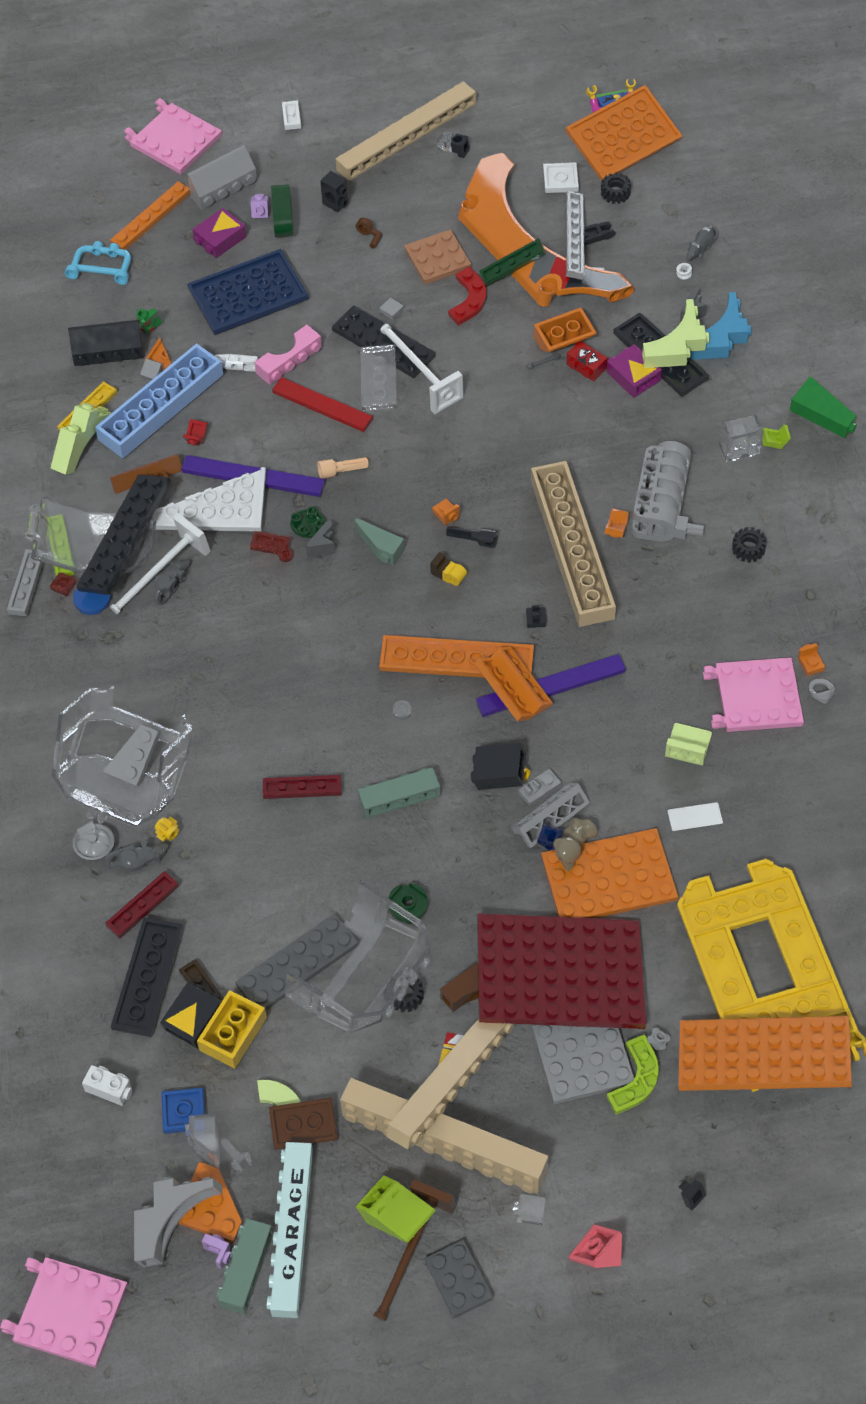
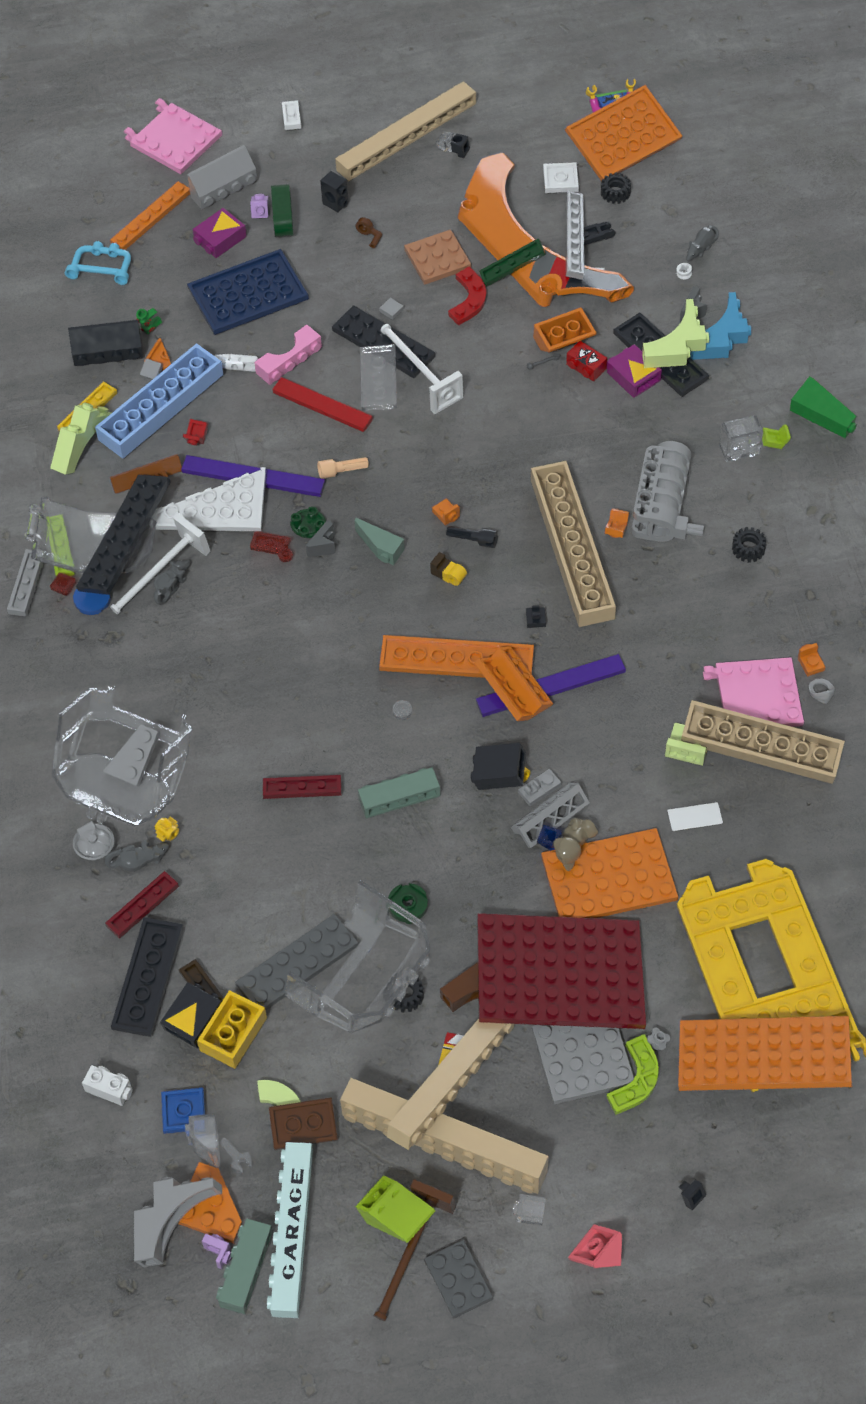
bright pink plate [0,1257,128,1368] -> none
none -> tan brick [681,700,845,784]

